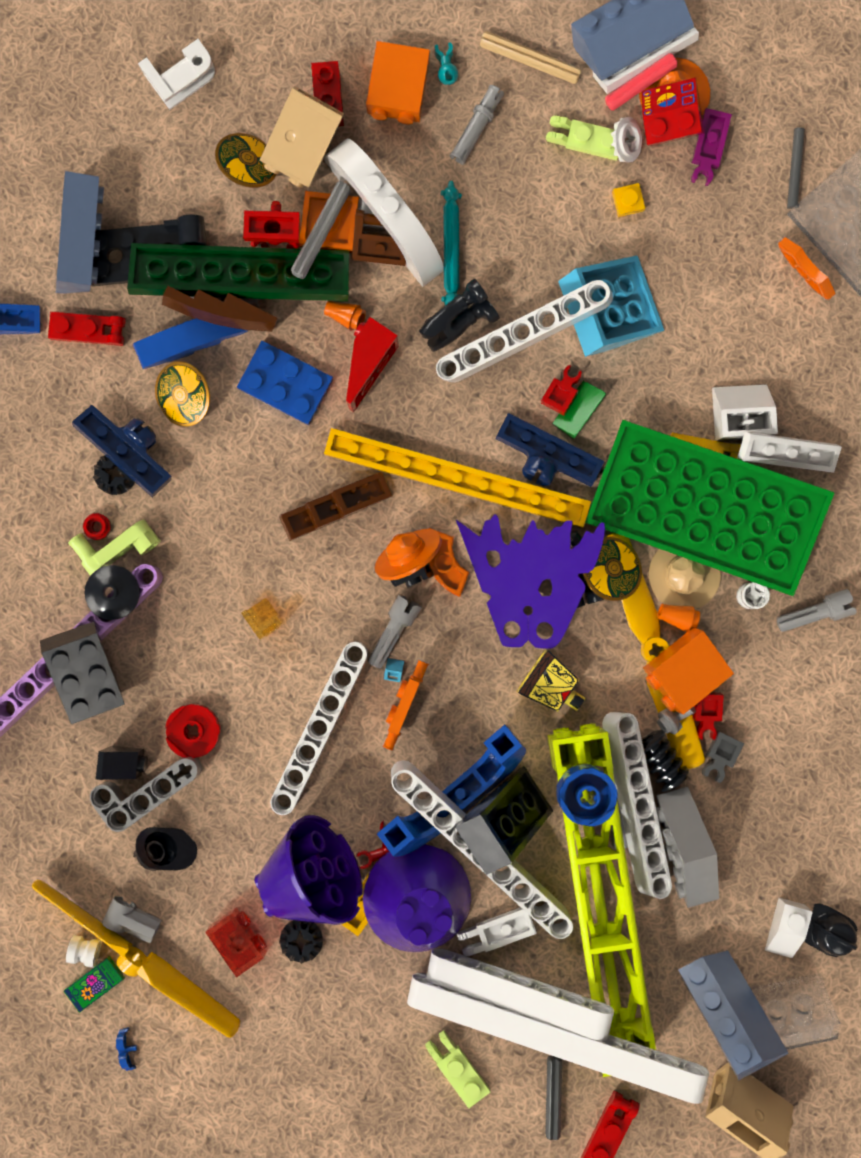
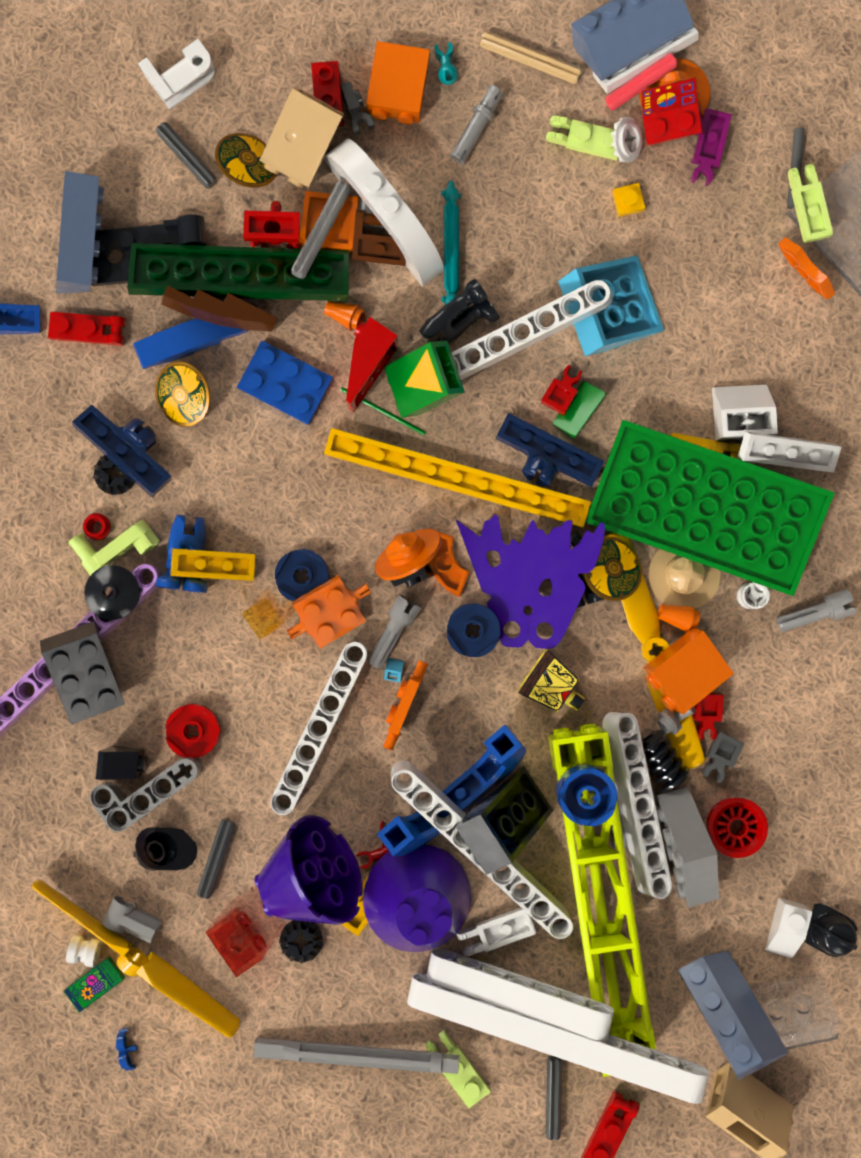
reddish brown slope [279,472,392,541] -> none
none -> dark grey axle [156,122,217,189]
none -> blue piece [156,514,208,593]
none -> yellow plate [170,549,255,581]
none -> dark grey axle [197,819,235,899]
none -> light grey piece [254,1037,460,1074]
none -> dark blue plate [275,549,329,601]
none -> orange plate [286,575,371,649]
none -> dark grey plate [340,81,375,136]
none -> green axle [340,387,426,436]
none -> green brick [384,341,465,418]
none -> dark blue plate [447,603,501,657]
none -> red wheel [707,798,768,858]
none -> yellowish green hinge [788,164,833,243]

